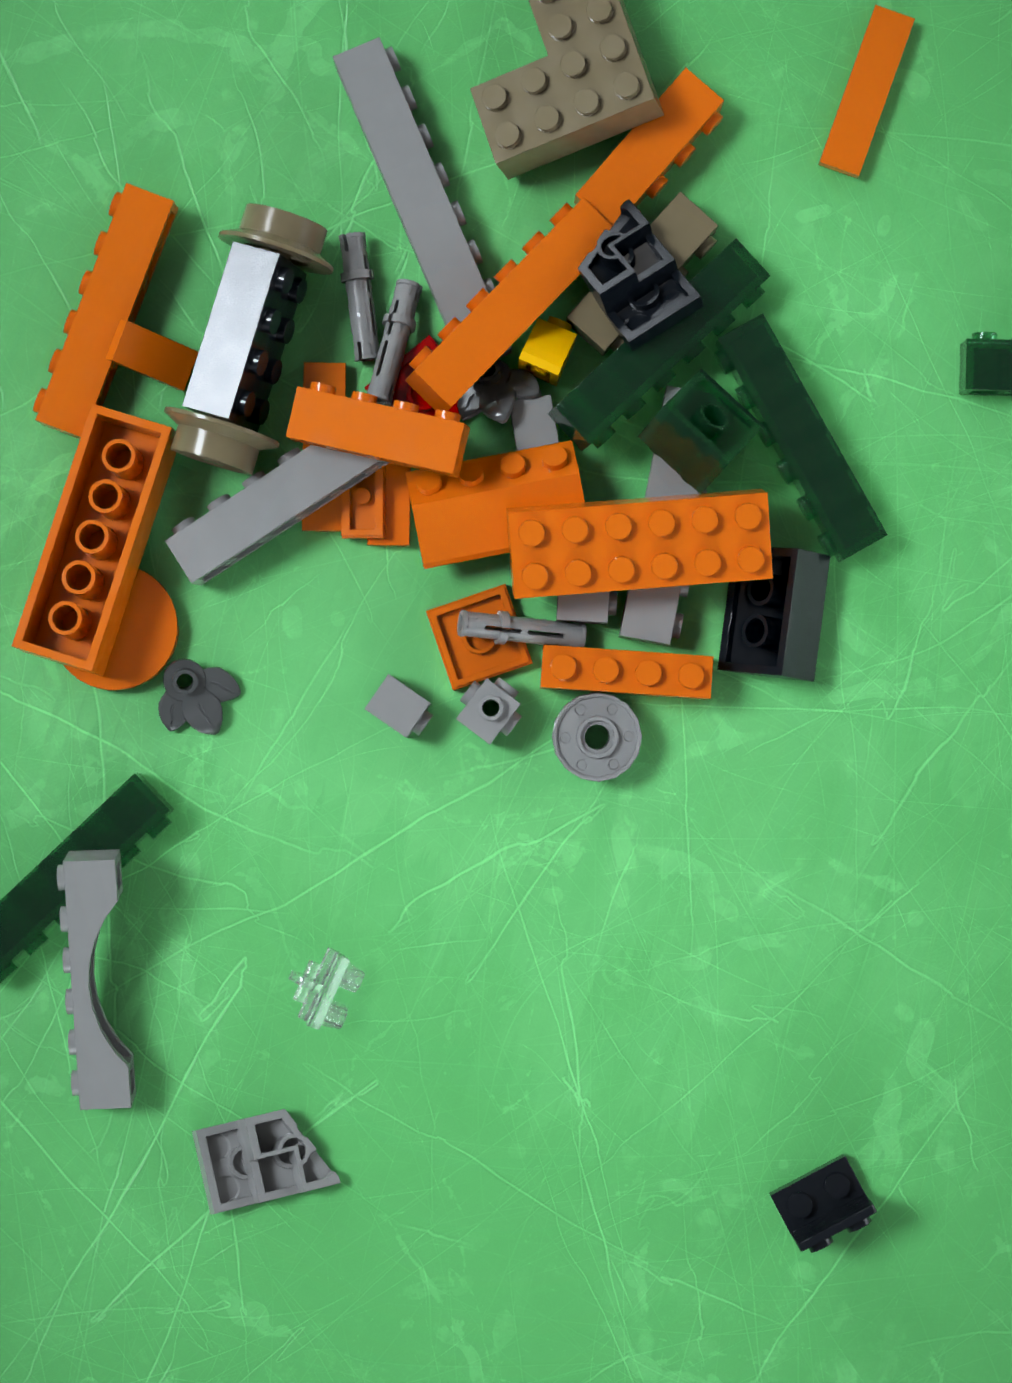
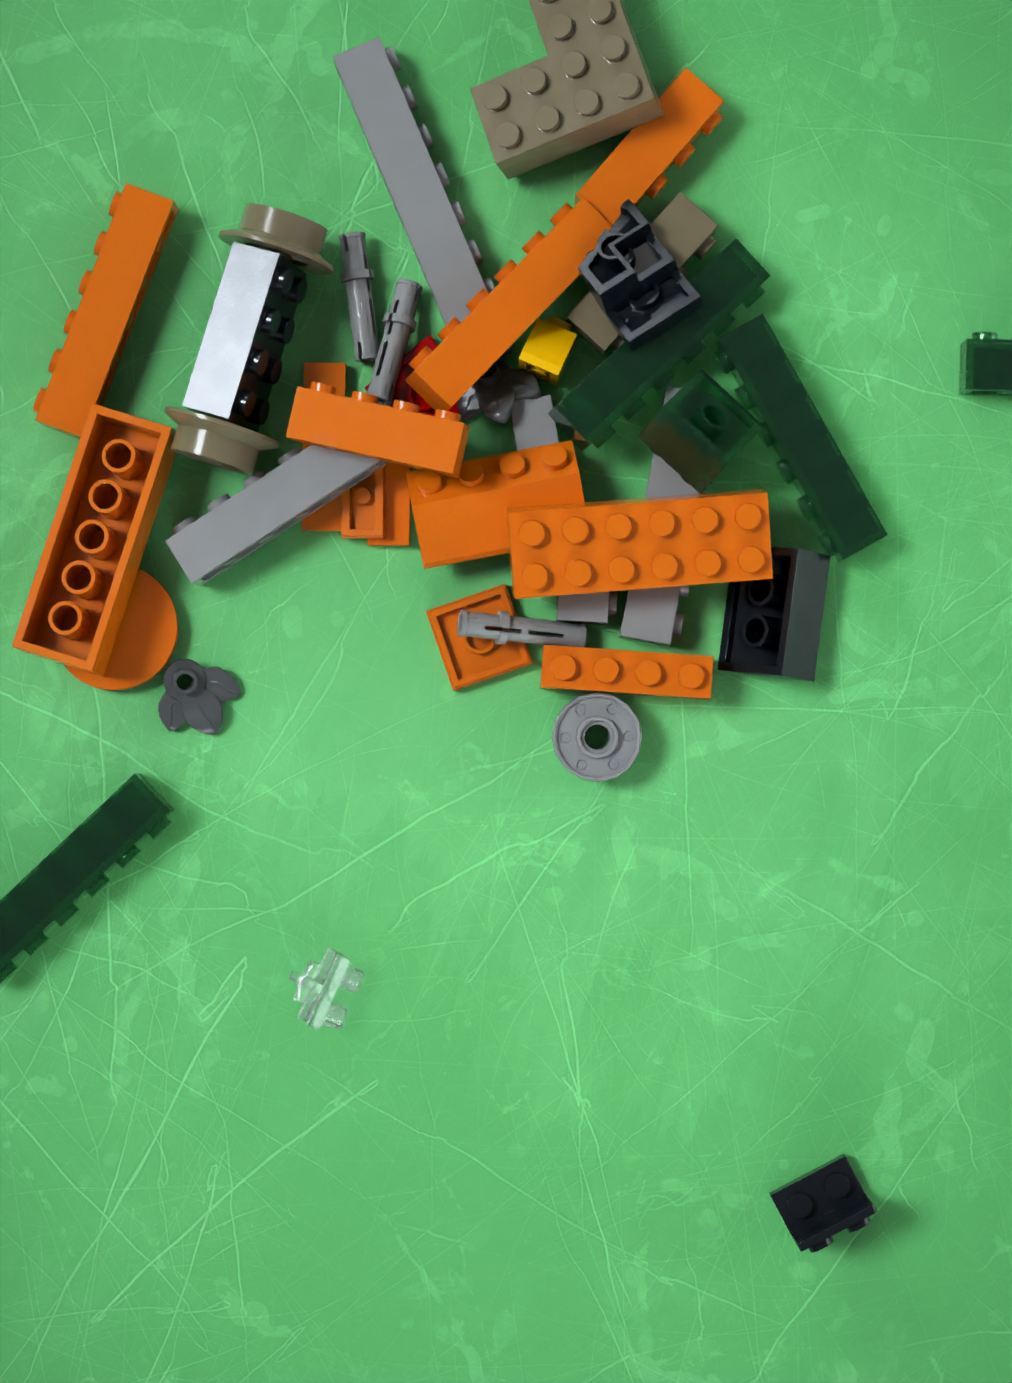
light grey arch [57,849,136,1110] -> none
orange tile [105,319,198,391] -> none
light grey slope [192,1109,340,1214] -> none
light grey brick [365,674,433,738] -> none
light grey brick [456,677,522,744] -> none
orange tile [818,5,915,179] -> none

